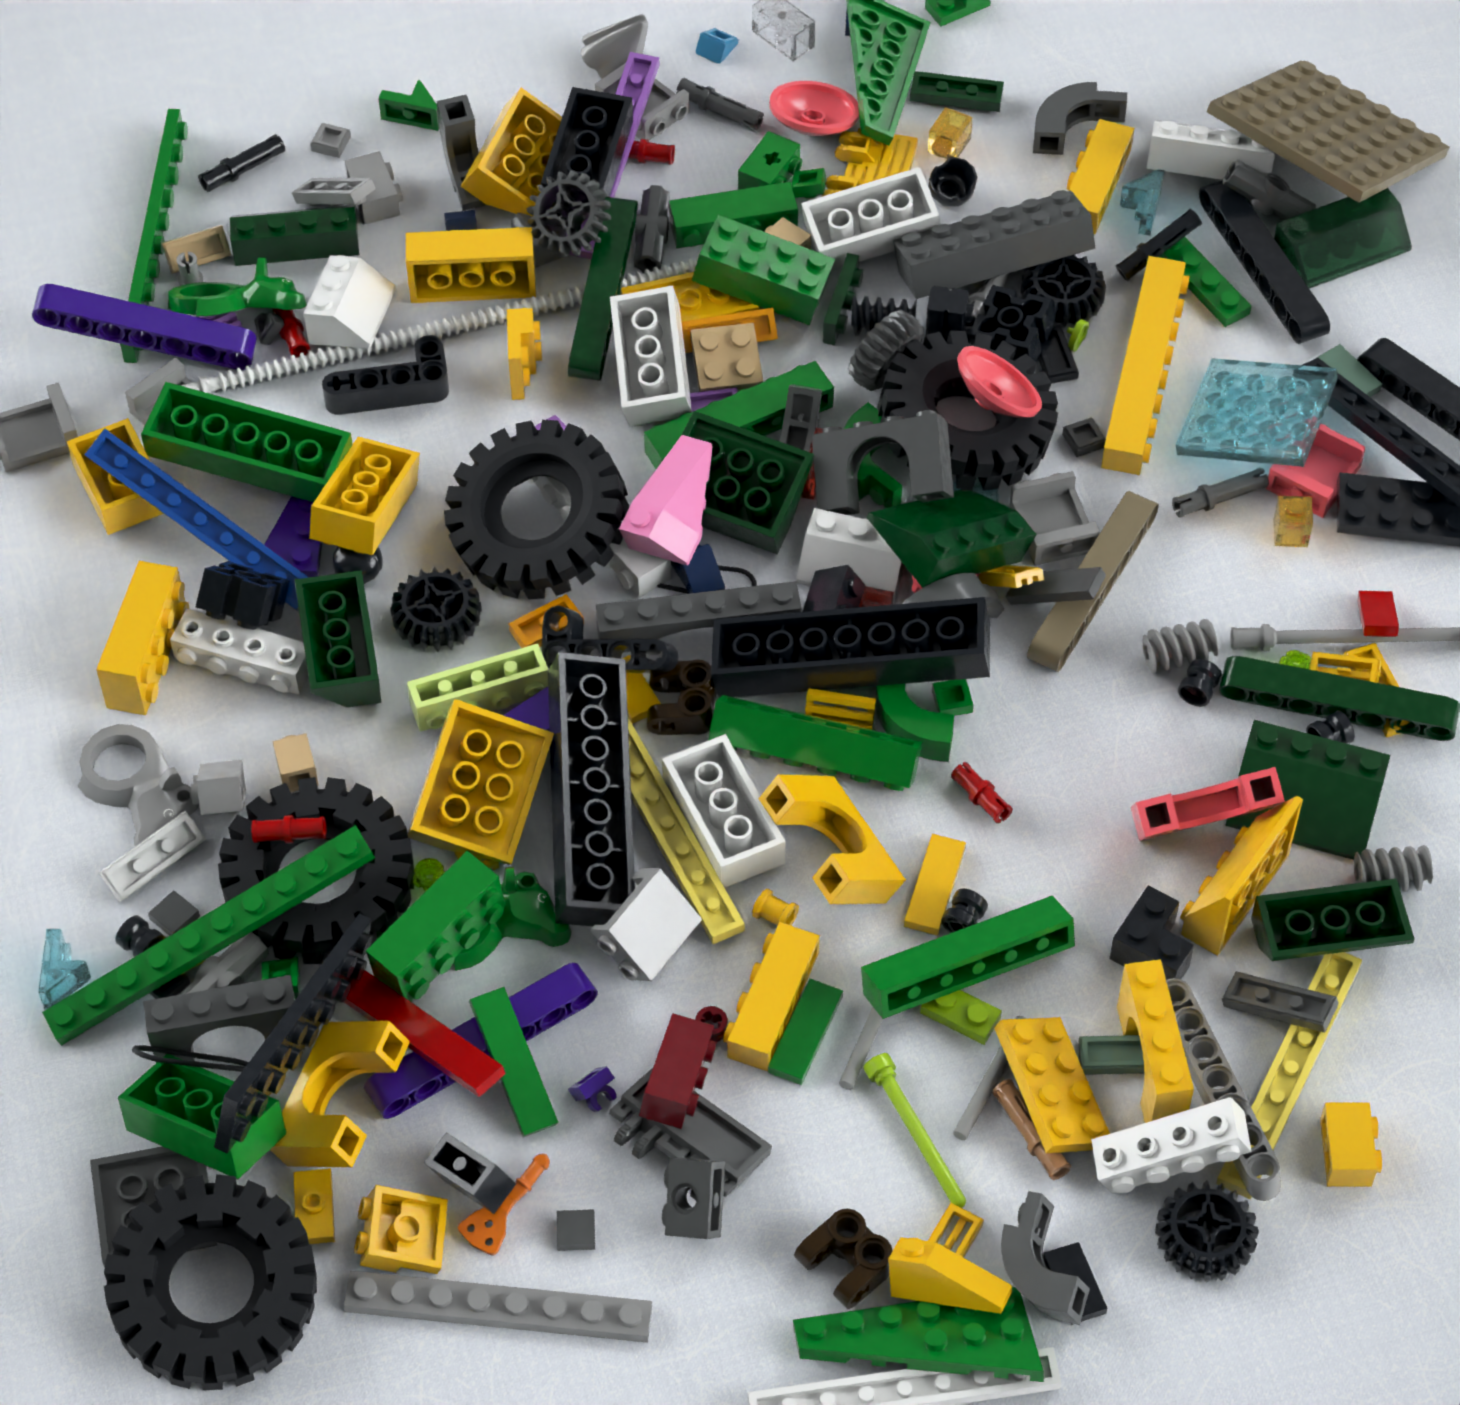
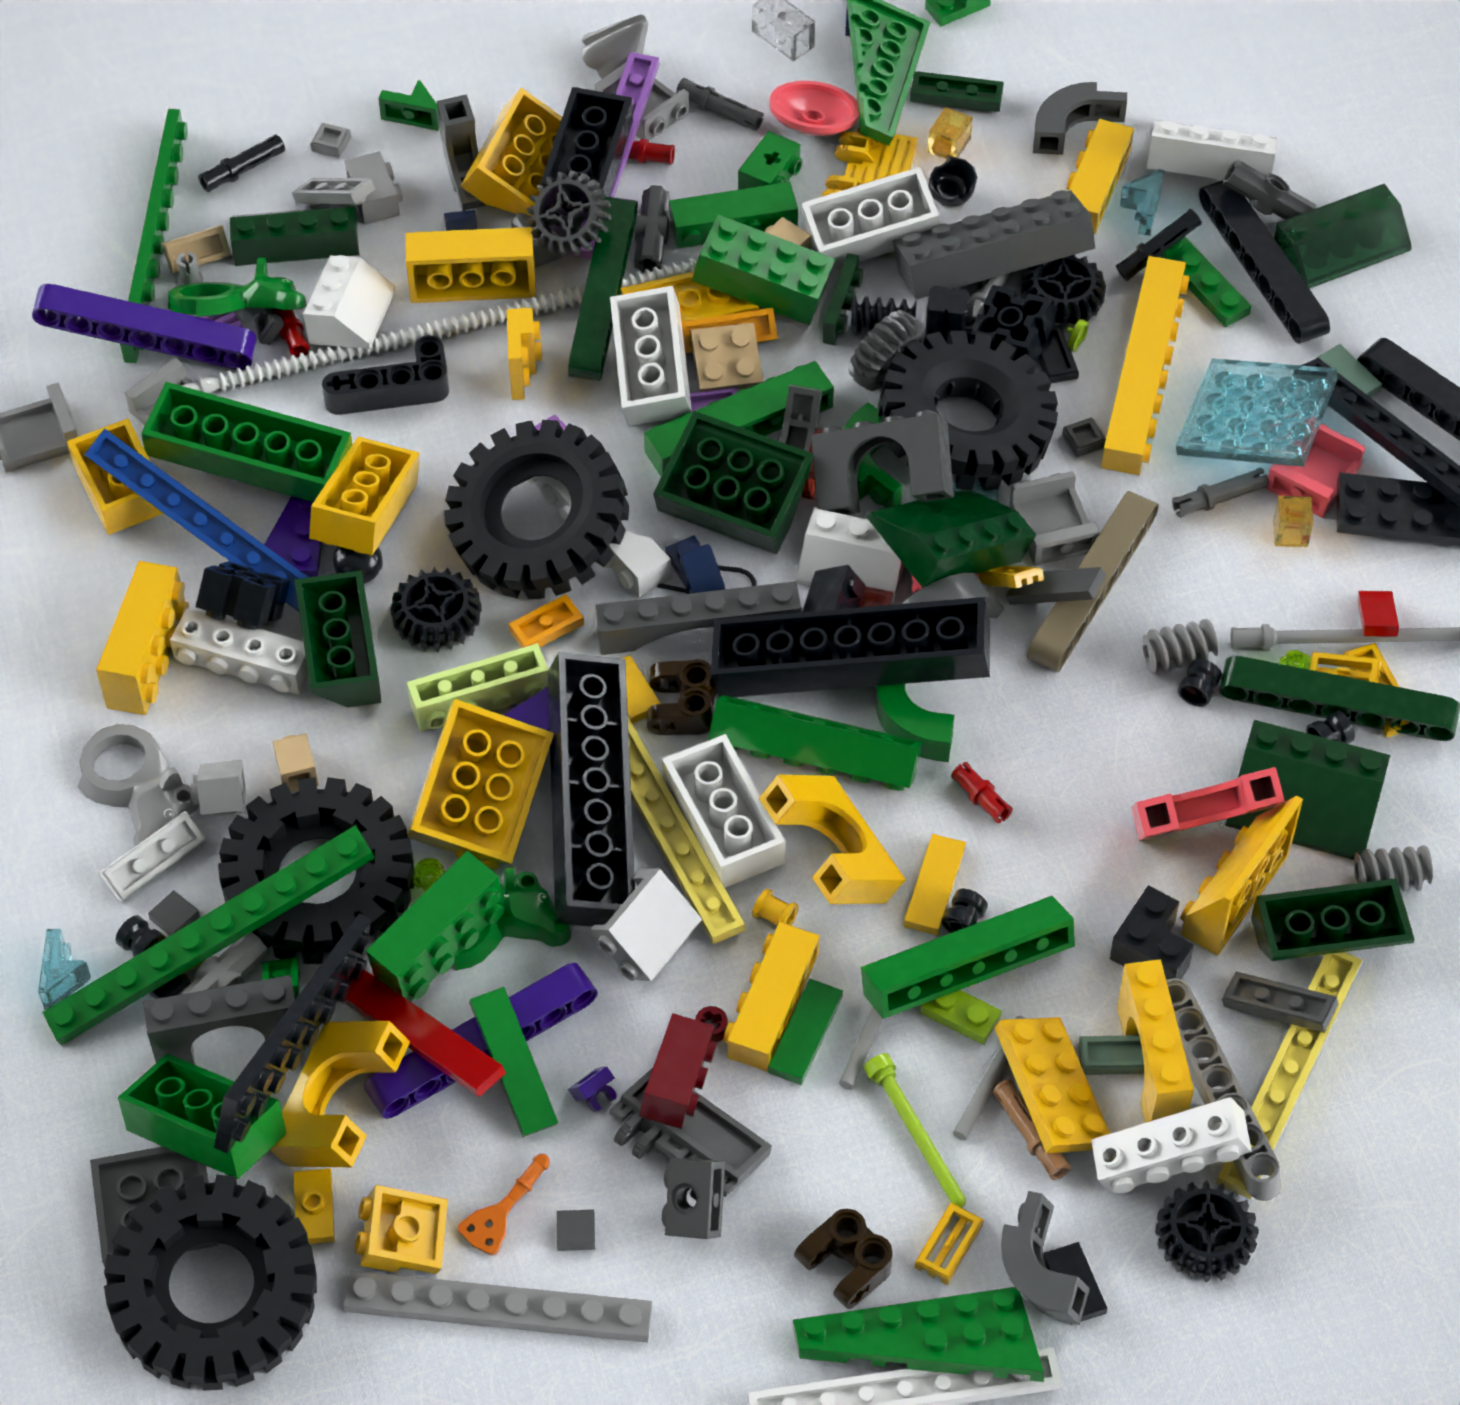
black piece [132,1045,249,1072] -> none
red pin [251,815,326,844] -> none
black brick [424,1132,516,1214] -> none
black beam [542,606,679,673] -> none
bright pink wedge [619,435,713,566] -> none
dark azure slope [695,28,739,63] -> none
green plate [792,168,827,198] -> none
yellow tile [805,688,876,730] -> none
yellow slope [888,1237,1012,1314] -> none
green plate [932,679,974,716] -> none
coral dish [957,346,1042,418] -> none
dark tan plate [1206,60,1450,203] -> none
yellow brick [1320,1102,1382,1187] -> none

